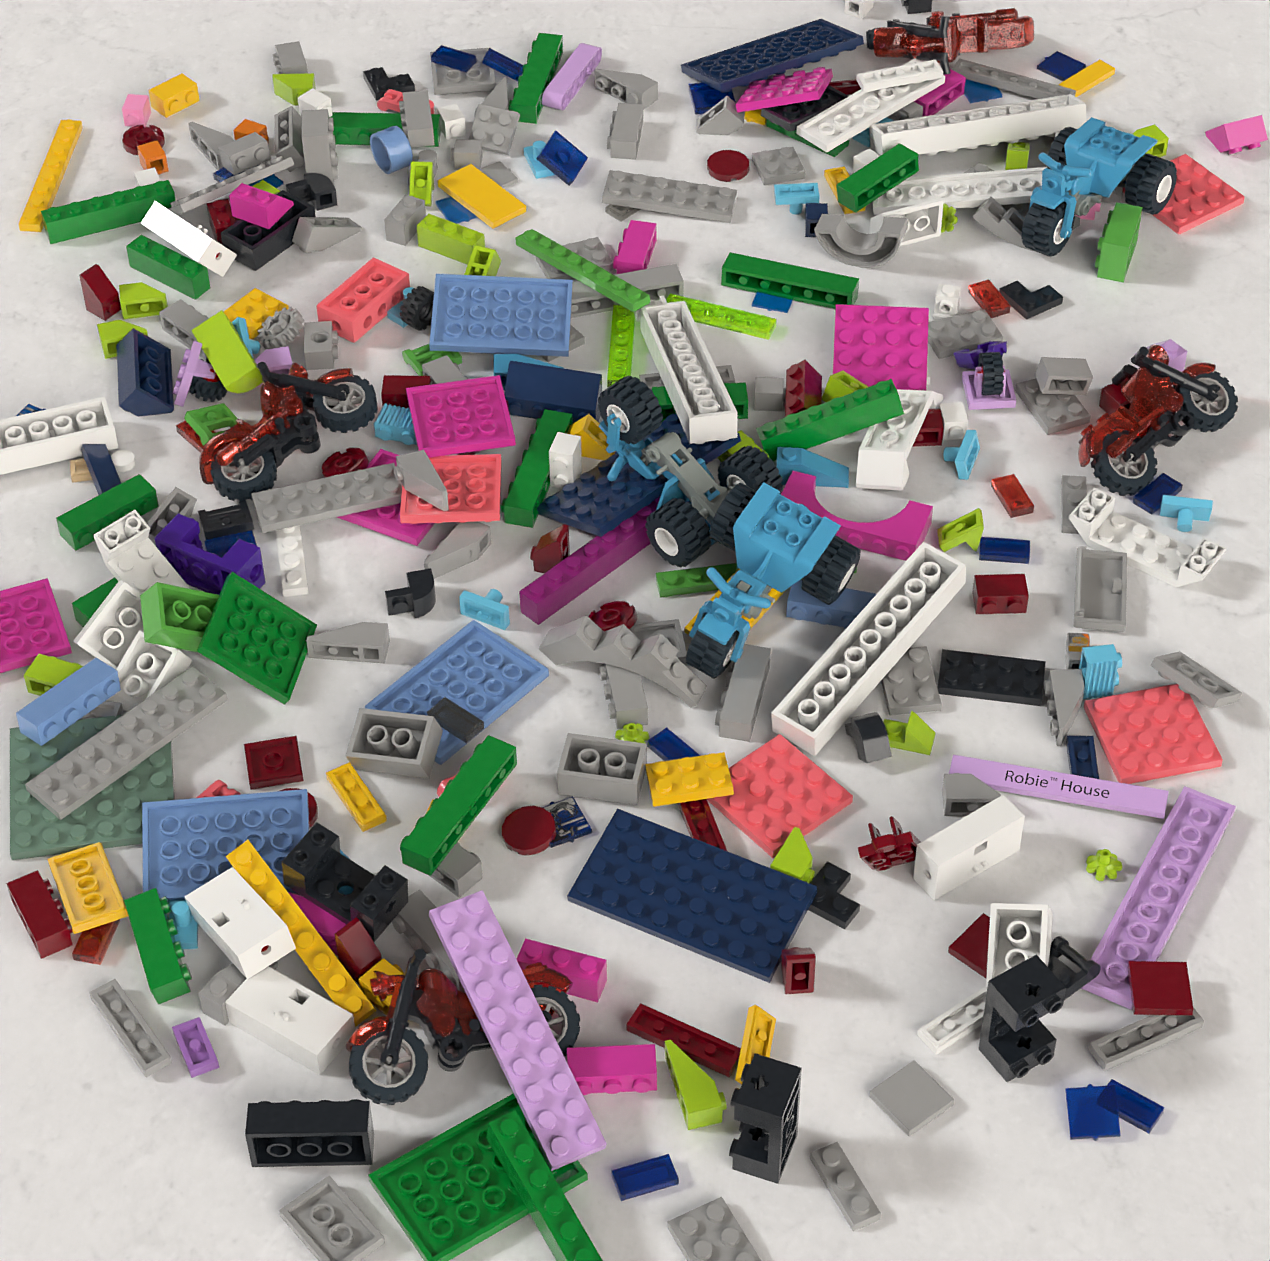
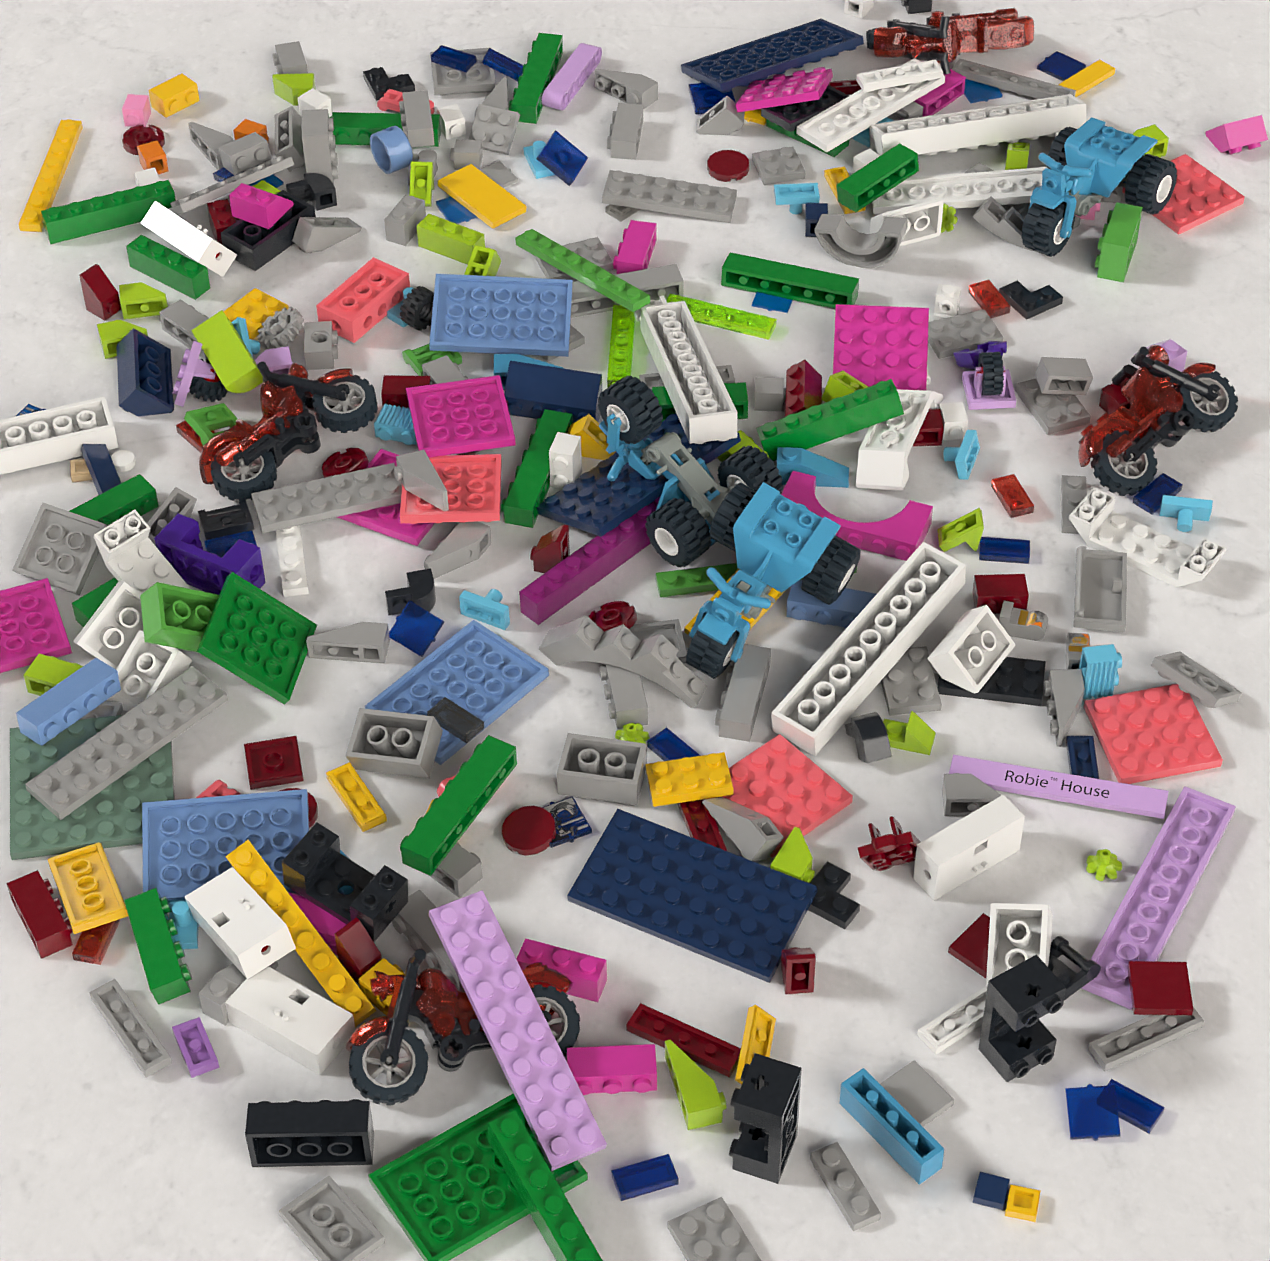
none -> light grey plate [13,503,107,595]
none -> clear blue piece [389,600,444,657]
none -> light grey slope [702,797,784,862]
none -> dark azure brick [839,1068,944,1185]
none -> white slope [927,605,1016,694]
none -> dark blue tile [973,1172,1010,1210]
none -> light grey leg [999,601,1048,641]
none -> yellow tile [1005,1184,1041,1222]

